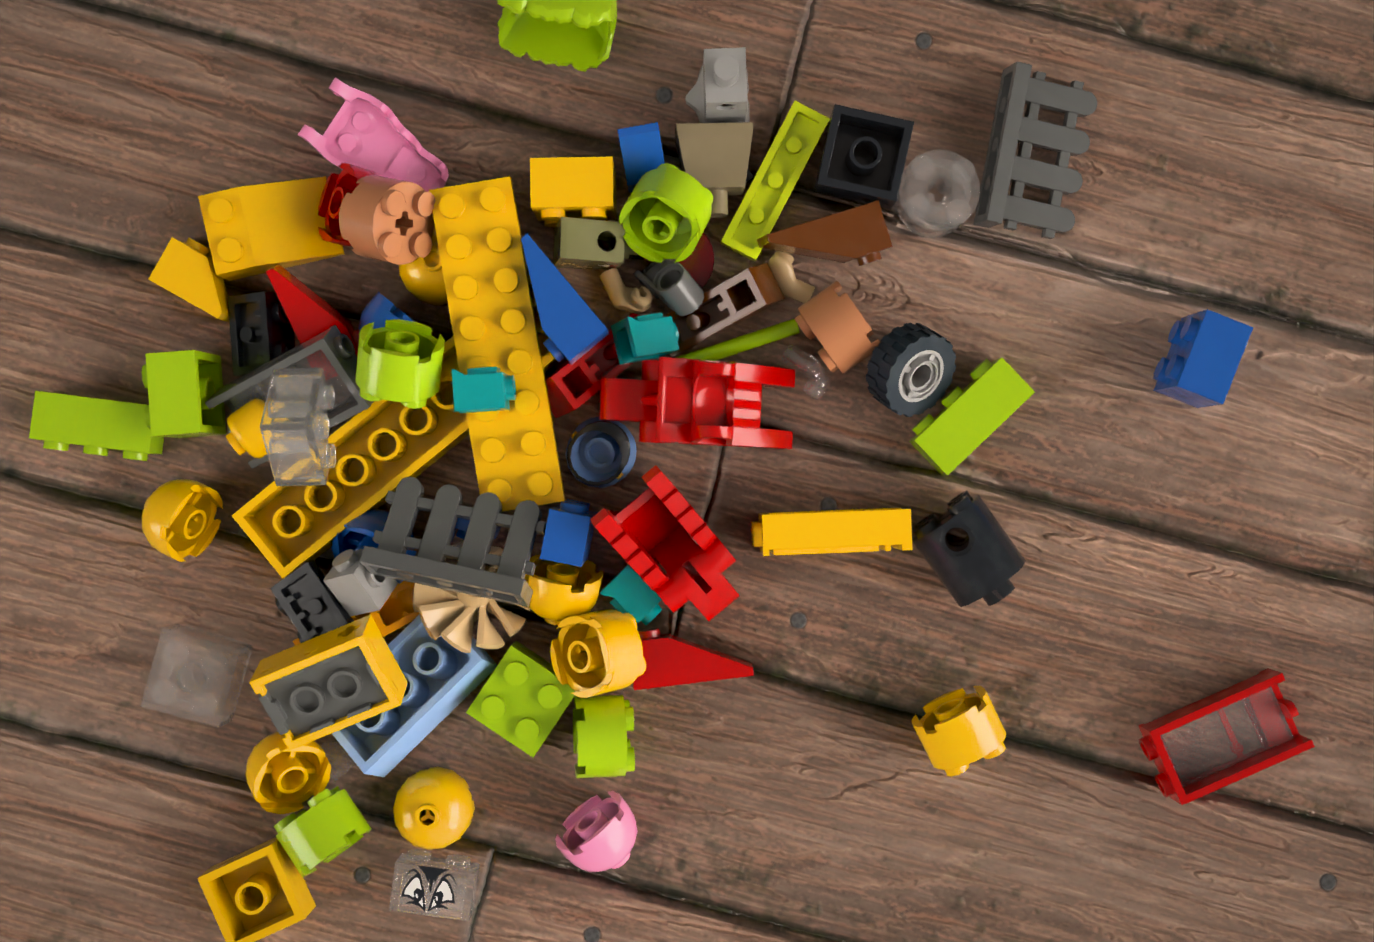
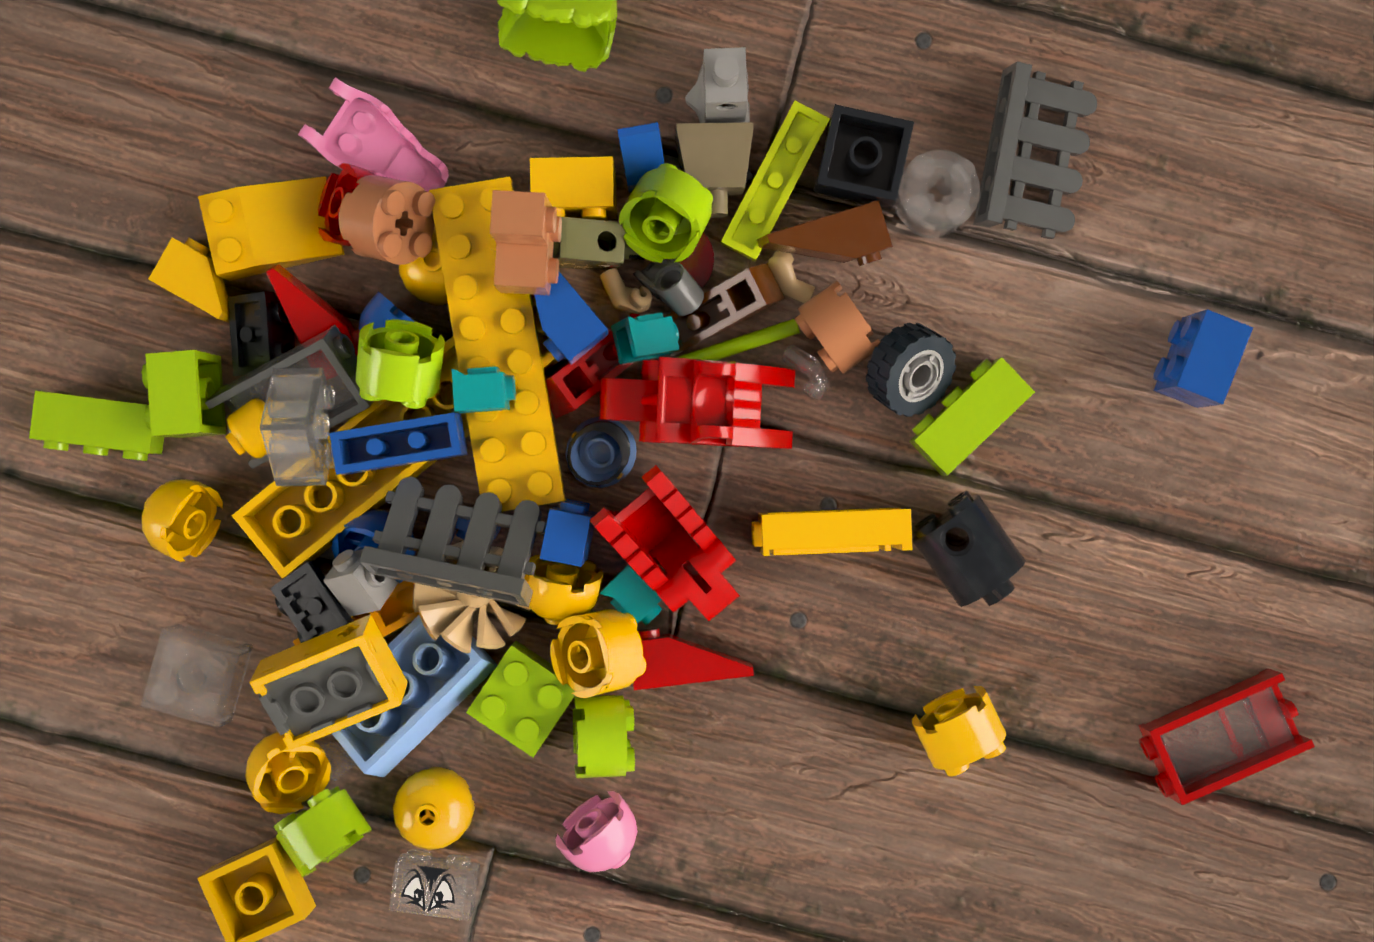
none -> blue brick [329,412,468,475]
none -> nougat brick [490,190,562,295]

